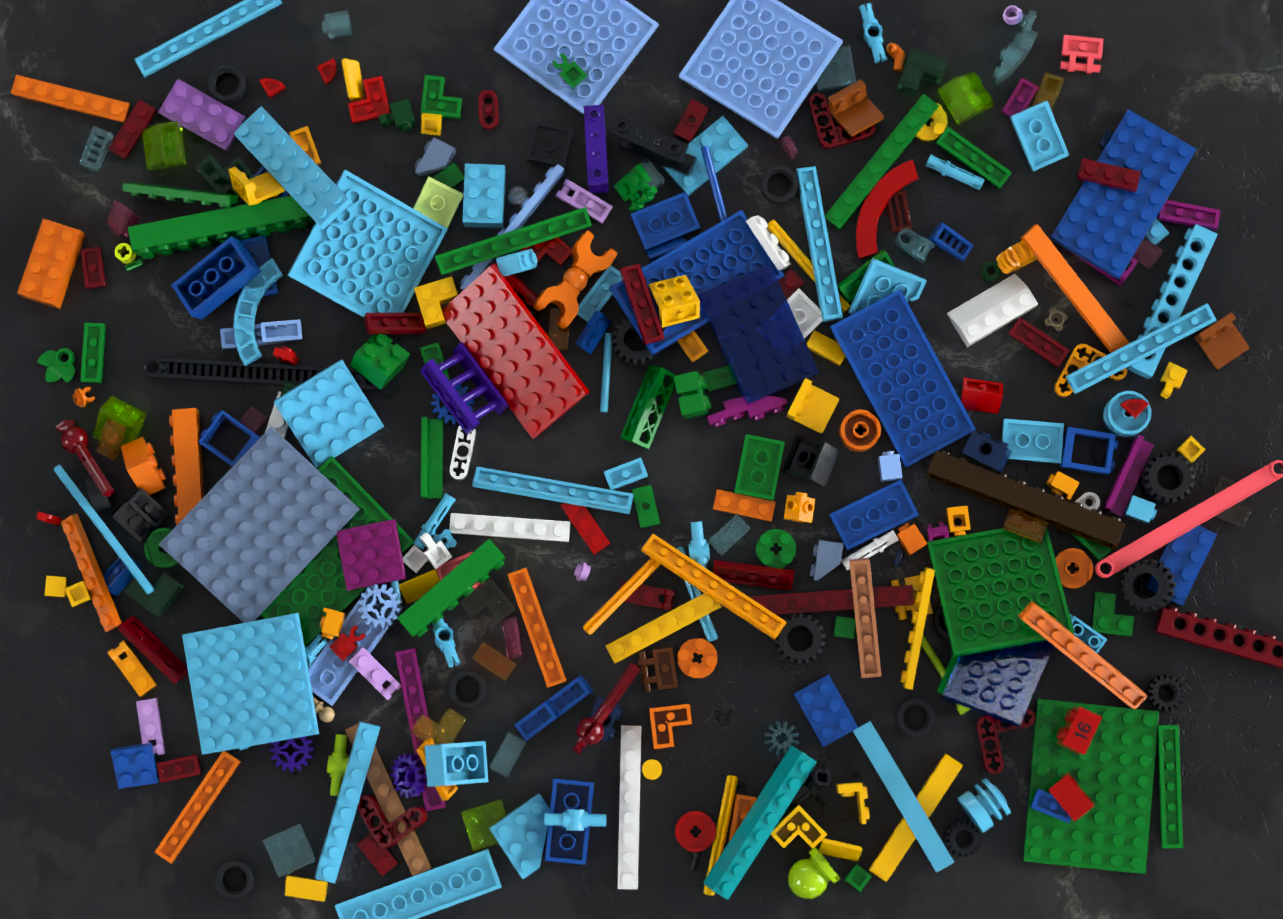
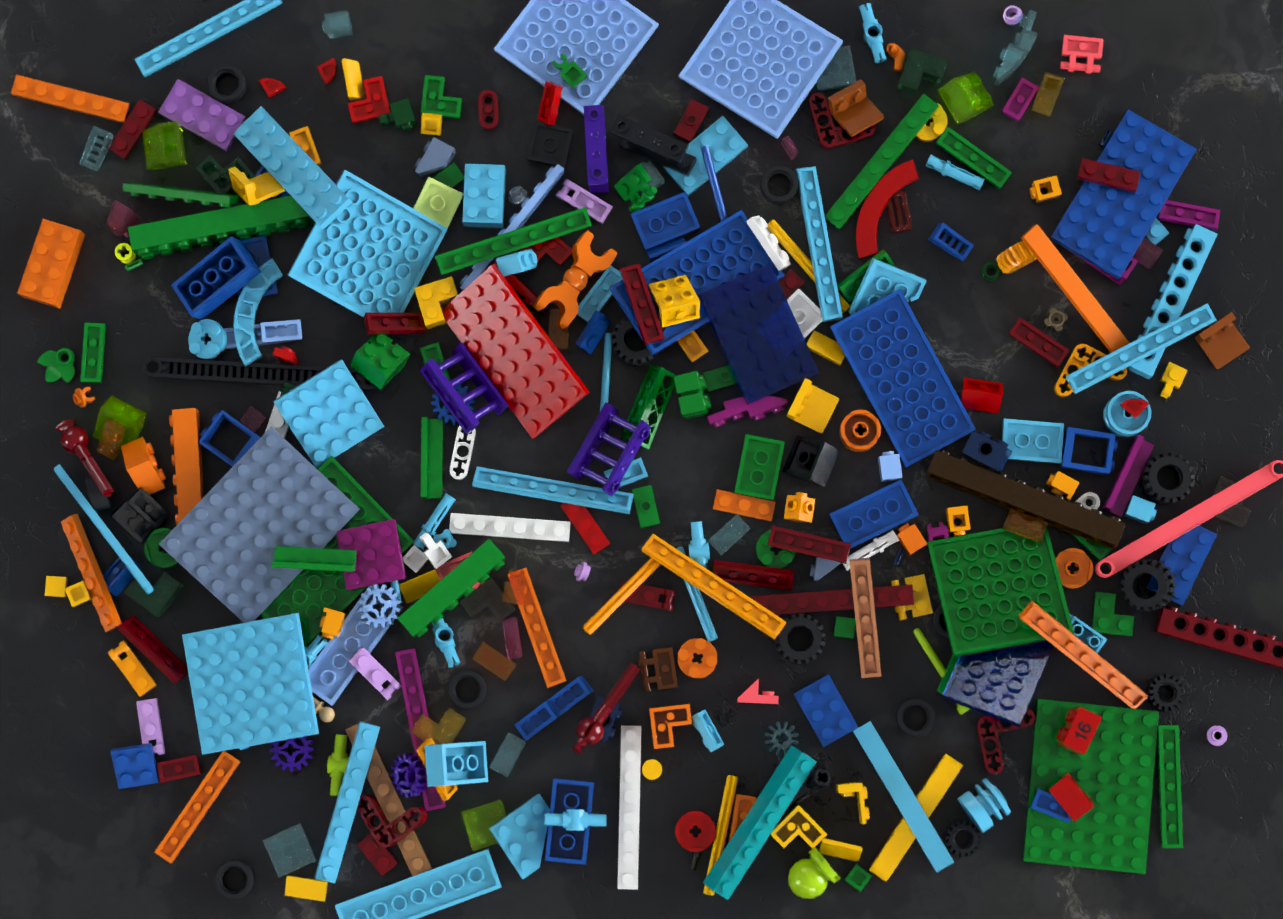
red tile [36,512,62,525] -> none
dark red plate [80,247,106,289] -> none
red plate [329,626,366,662] -> none
yellow plate [606,593,722,664] -> none
clear light blue piece [895,229,935,263] -> none
yellow plate [900,567,935,690] -> none
white slope [947,274,1038,347] -> none
medium azure plate [1009,100,1069,171] -> none
yellow tile [1176,436,1206,464] -> none
none -> medium azure plate [188,319,227,360]
none -> green fence [272,546,357,572]
none -> clear orange plate [502,568,525,605]
none -> red plate [538,81,562,125]
none -> dark purple fence [567,402,651,497]
none -> medium azure plate [691,709,725,752]
none -> coral slope [737,679,779,704]
none -> dark red plate [768,526,851,564]
none -> light orange brick [1029,175,1062,203]
none -> lavender plate [1206,725,1227,746]

